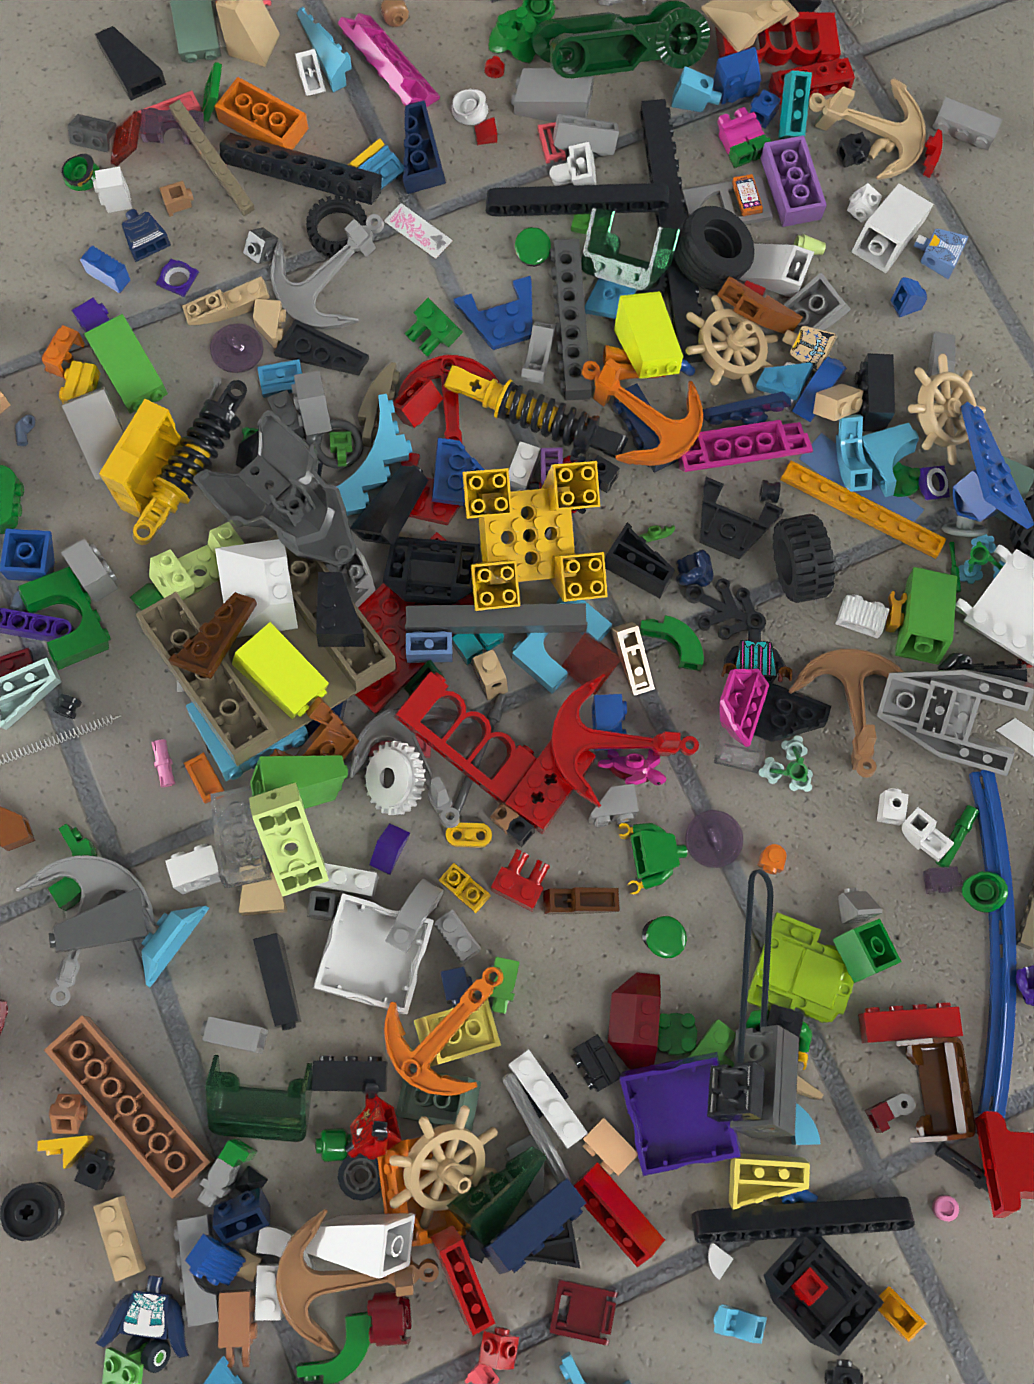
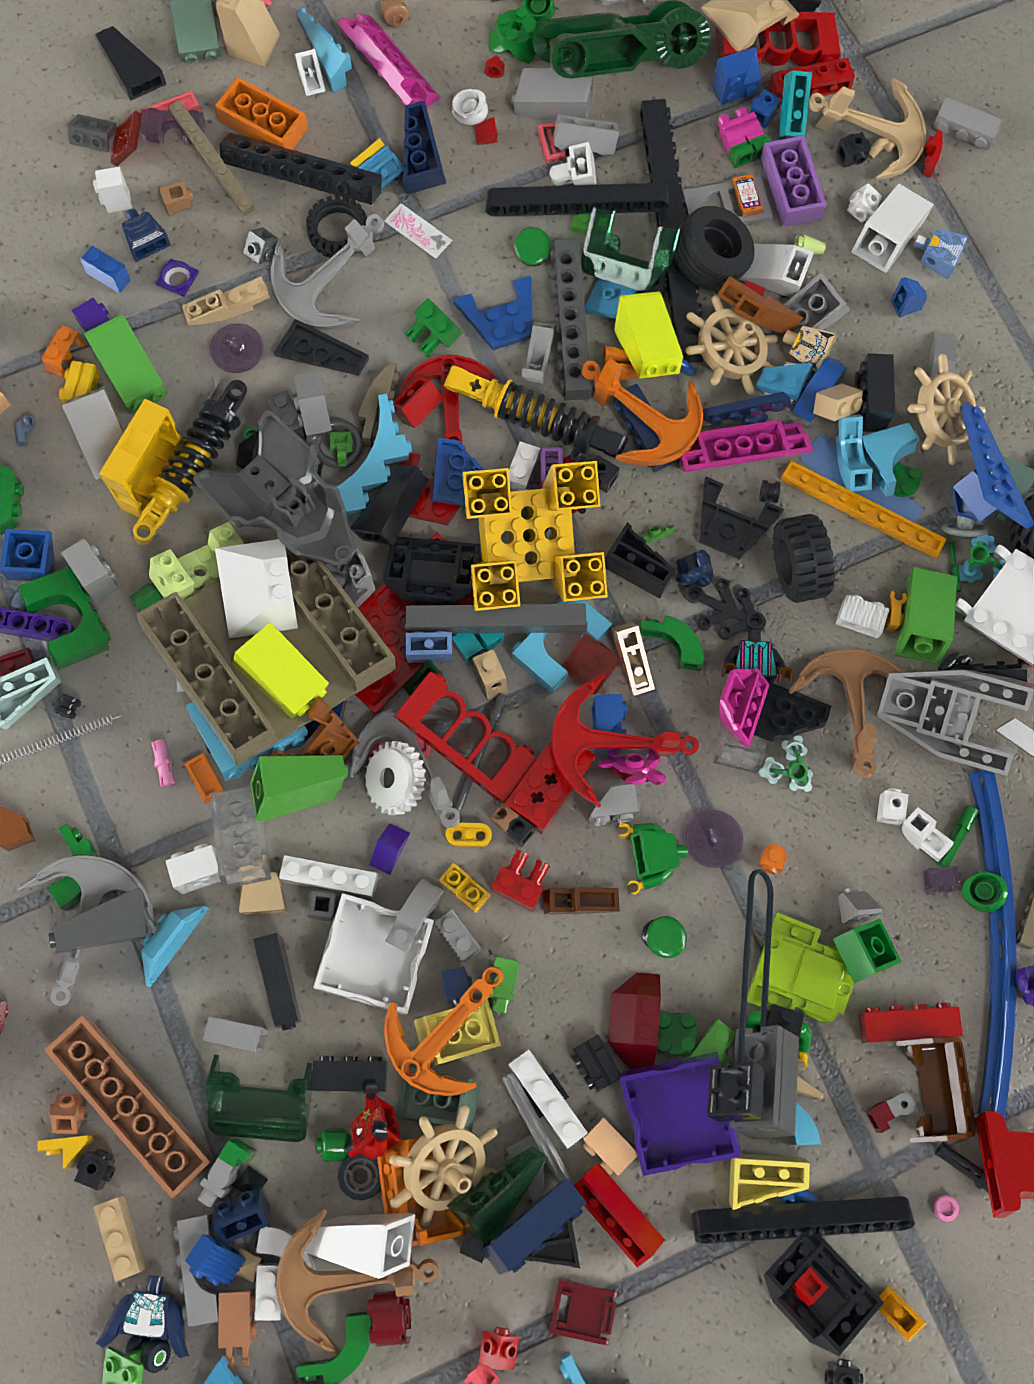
black wheel [0,1182,65,1241] -> none
green piece [62,154,100,191] -> none
reddish brown wing [168,592,257,679] -> none
green tile [201,62,222,122] -> none
yellowish green plate [249,782,329,897] -> none
tan slope [253,299,286,349] -> none
dark azure plate [257,359,302,398] -> none
black wedge [316,572,365,647] -> none
red brick [430,1225,495,1336] -> none
medium azure torso [671,67,722,112] -> none
white tile [708,1243,733,1280] -> none
medium azure brick [713,1304,767,1344] -> none
dark purple piece [919,465,950,501] -> none

